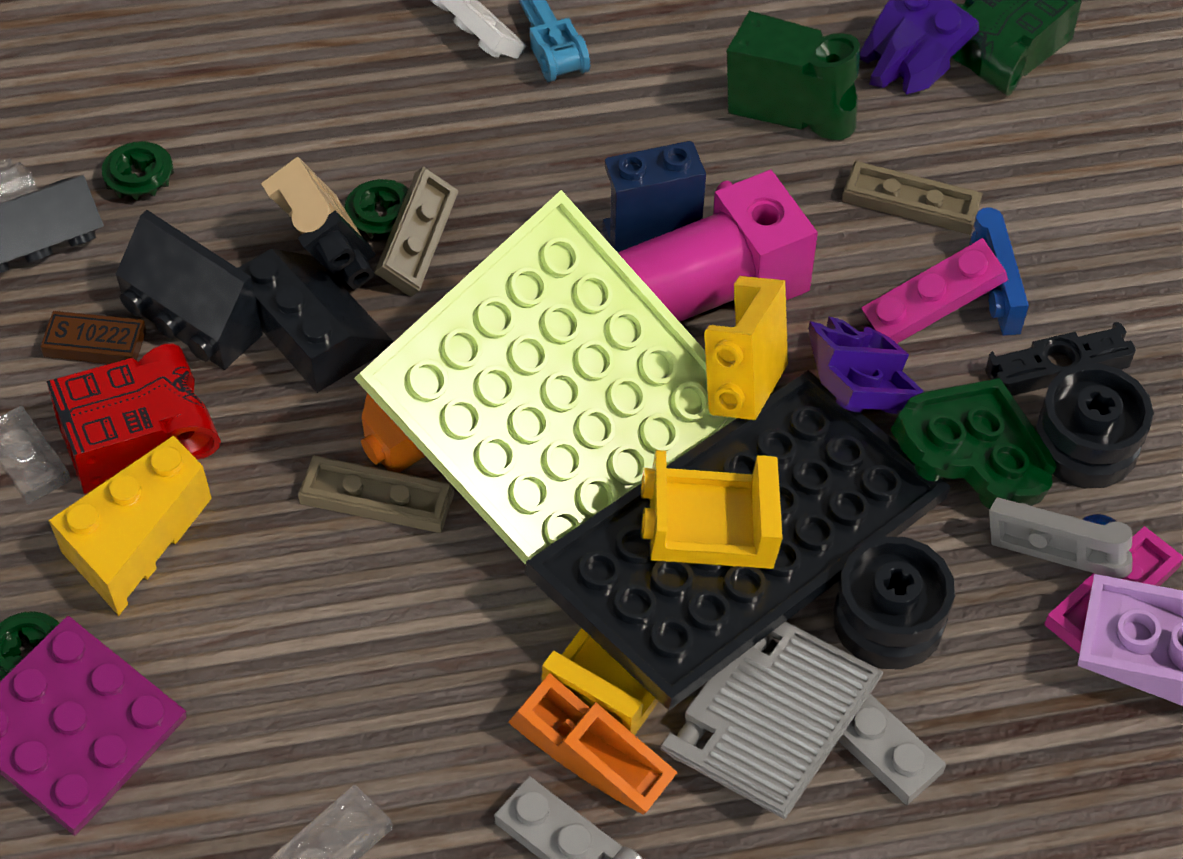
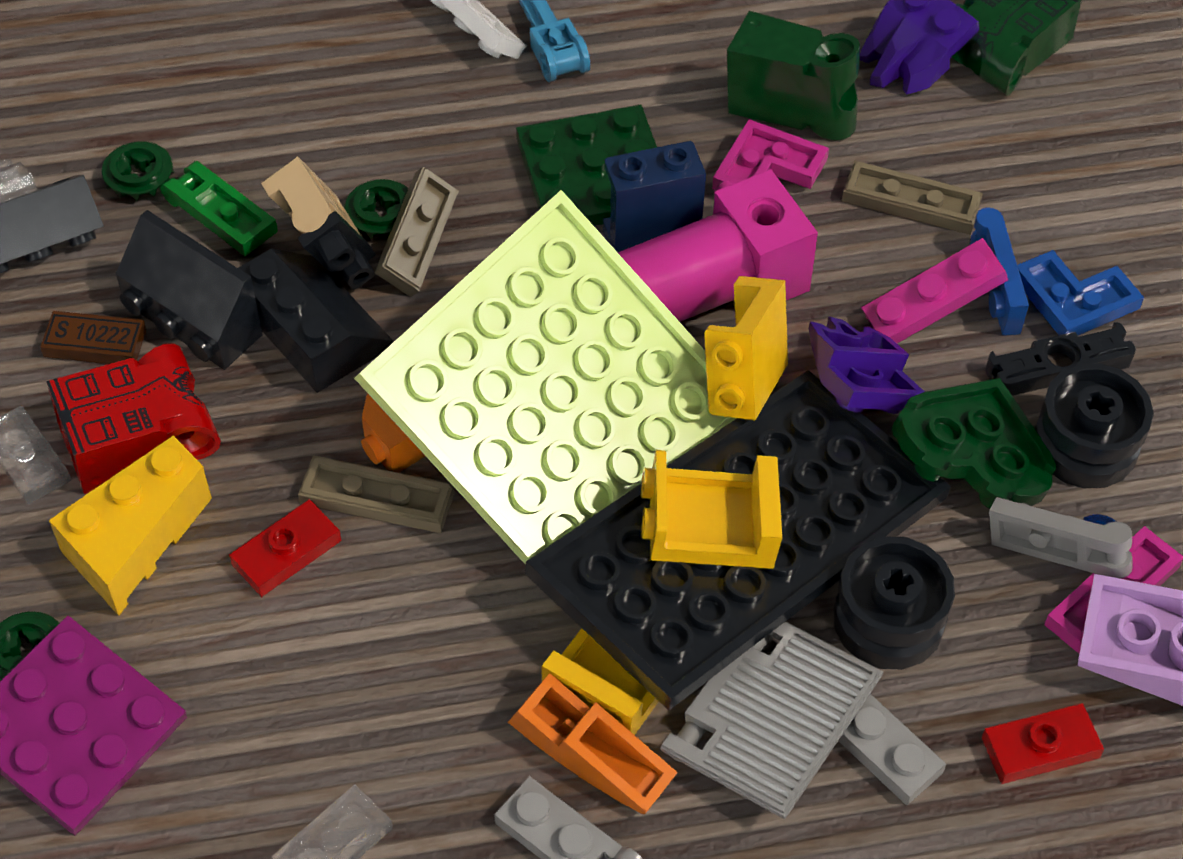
none -> green plate [160,161,278,257]
none -> red plate [229,499,342,597]
none -> dark green plate [516,104,657,226]
none -> dark pink plate [712,119,829,190]
none -> red plate [982,703,1104,784]
none -> blue plate [1017,250,1144,335]

